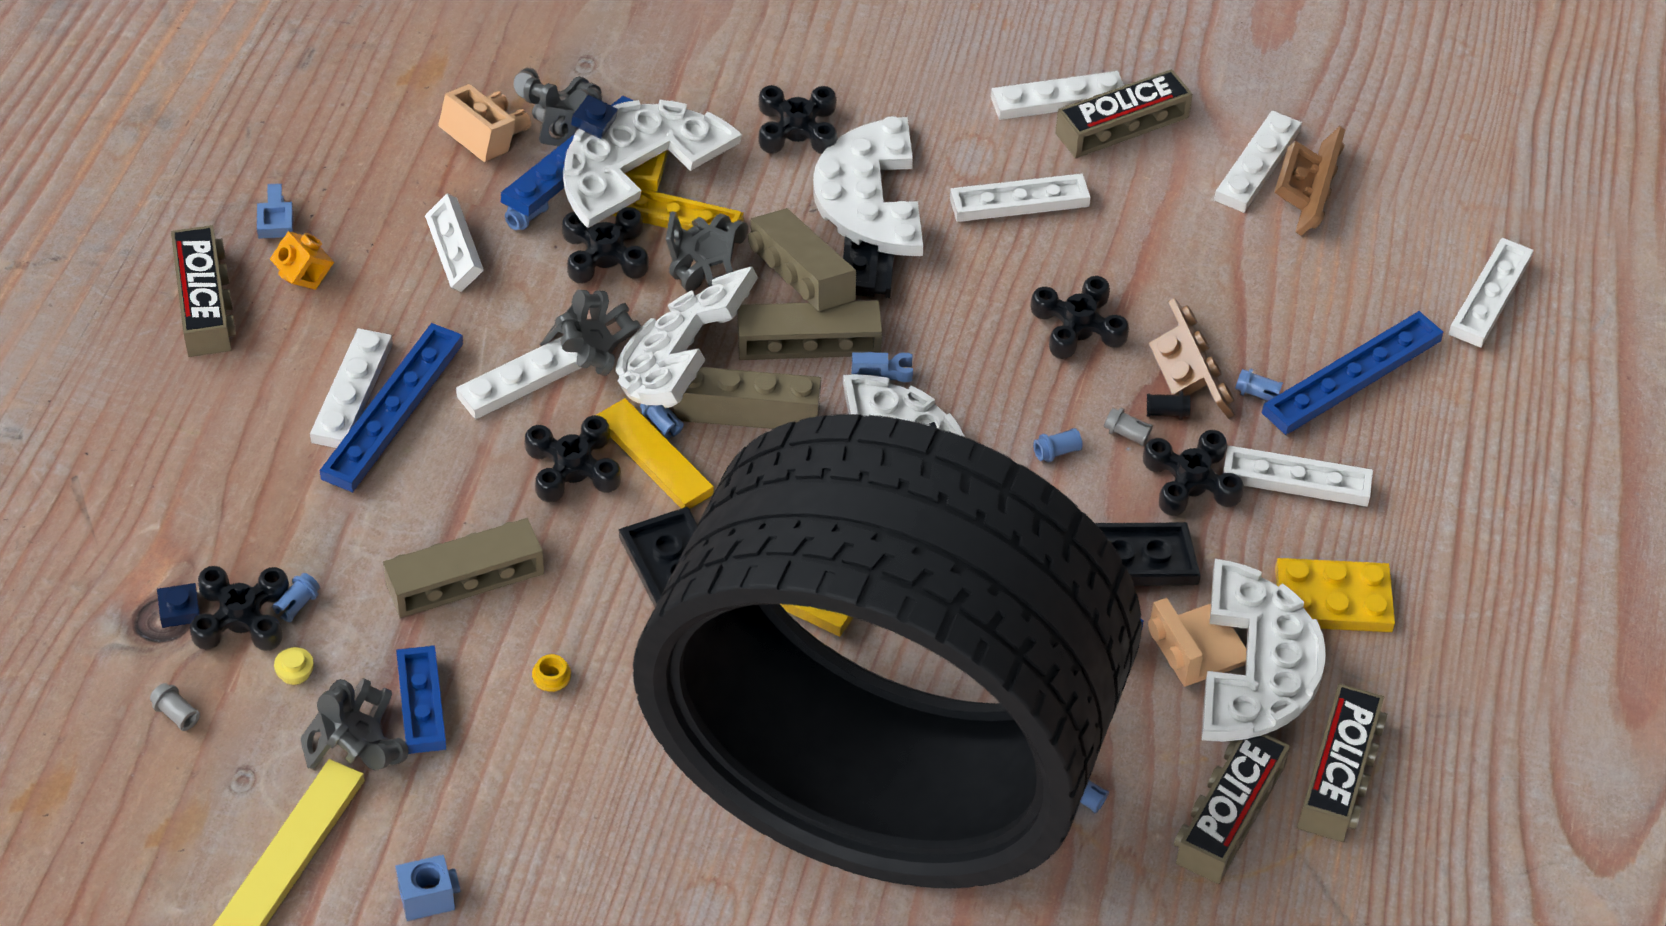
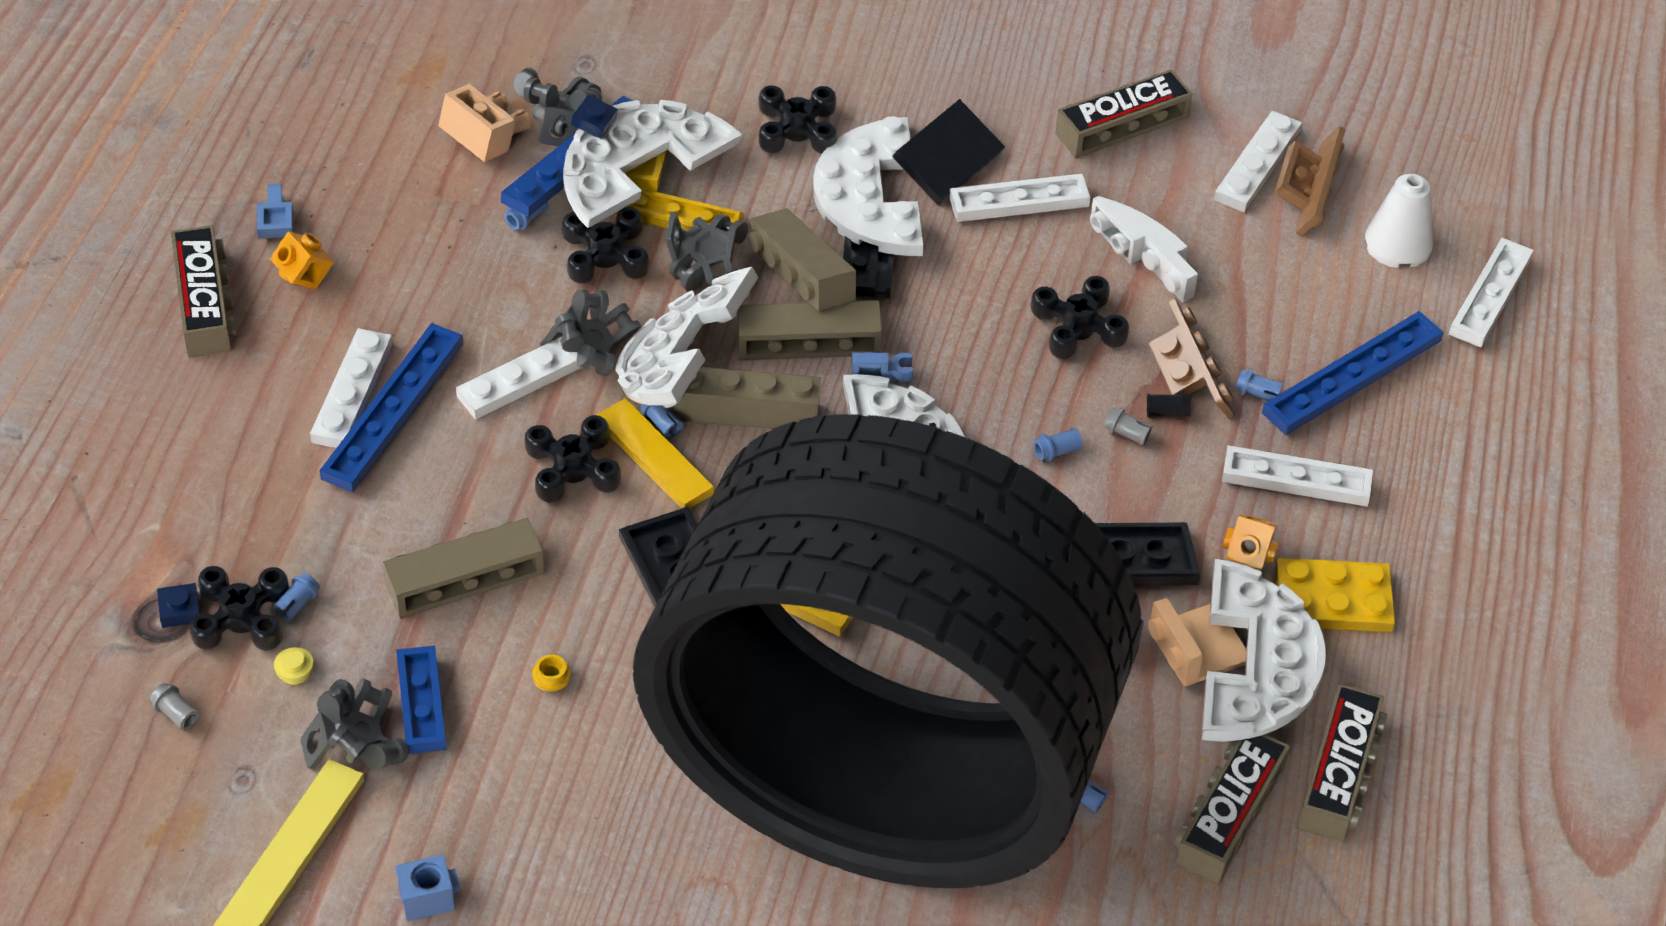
white plate [425,193,484,292] -> none
white plate [991,71,1124,120] -> none
black gear [1143,430,1244,516] -> none
none -> black tile [892,99,1005,205]
none -> white slope [1090,196,1198,302]
none -> light orange brick [1222,513,1280,570]
none -> white cone [1365,174,1434,268]

